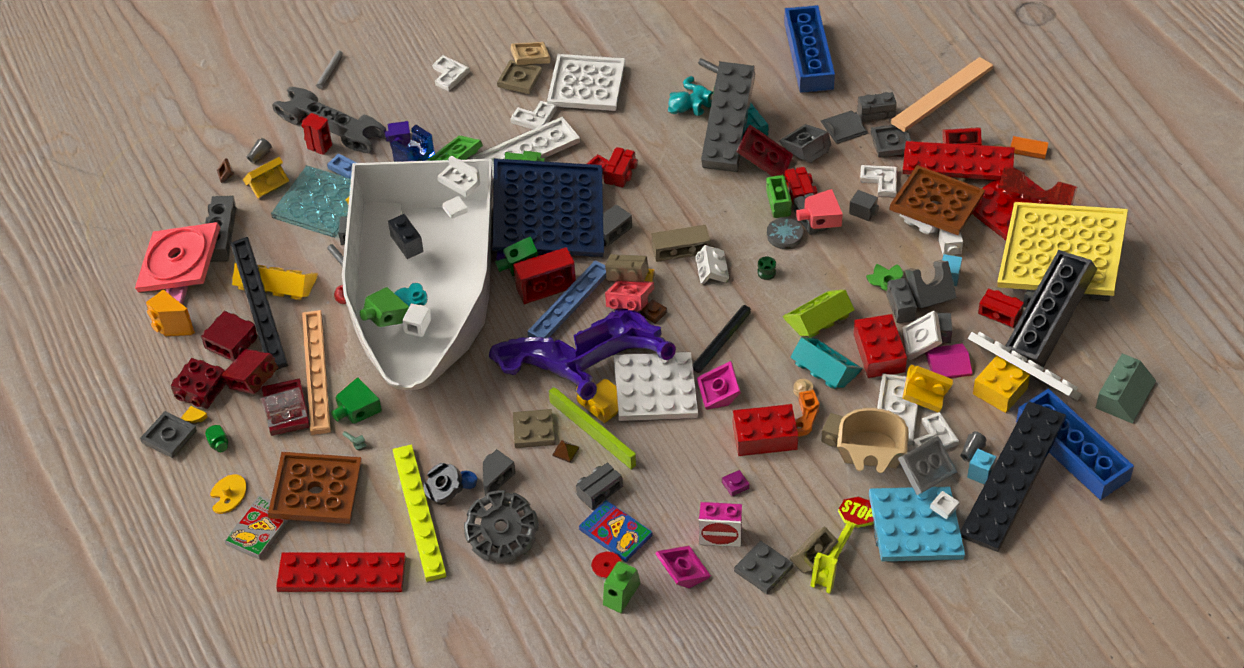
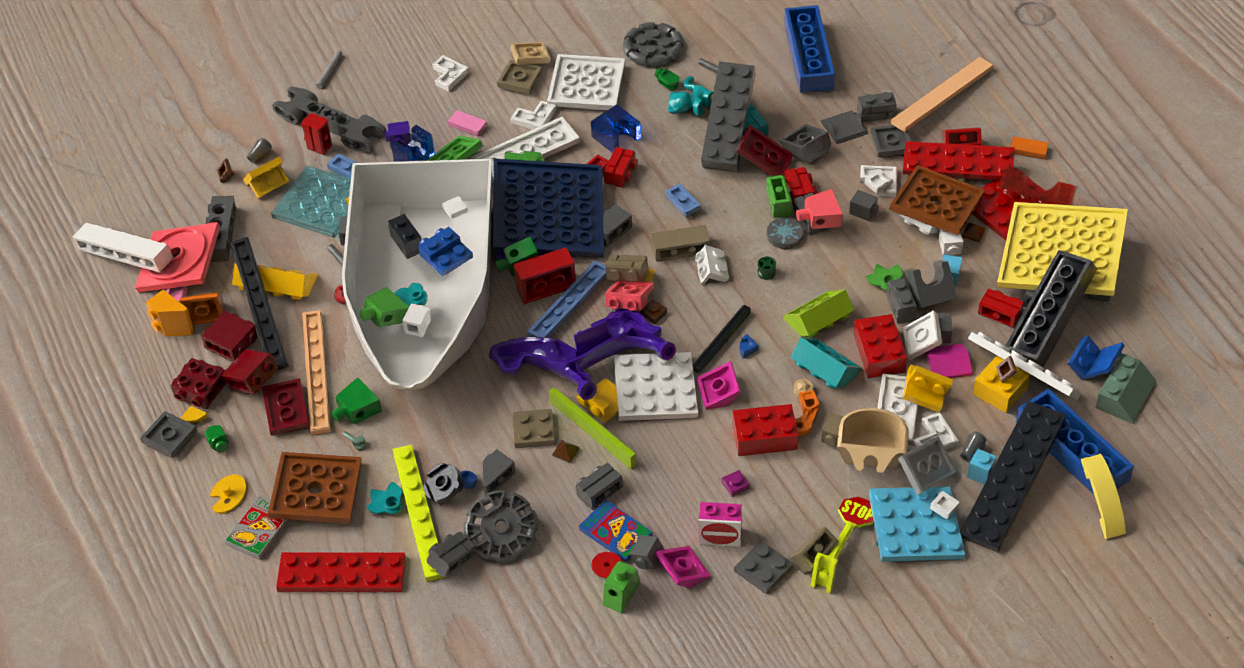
clear brick [260,387,307,427] -> none
white bracket [437,156,481,197] -> none
none -> white brick [72,223,173,272]
none -> orange slope [179,292,224,325]
none -> teal plate [366,482,403,515]
none -> blue plate [418,226,473,277]
none -> dark grey brick [426,531,476,577]
none -> bright pink tile [448,110,487,136]
none -> clear blue piece [591,104,641,153]
none -> dark grey plate [623,22,684,67]
none -> dark grey brick [630,535,665,570]
none -> green arm [654,68,680,91]
none -> medium blue plate [665,184,701,217]
none -> blue tile [739,334,759,358]
none -> white tile [864,171,891,194]
none -> reddish brown slope [962,223,986,243]
none -> reddish brown slope [996,356,1017,383]
none -> blue bracket [1067,336,1125,380]
none -> light yellow slope [1081,454,1126,539]

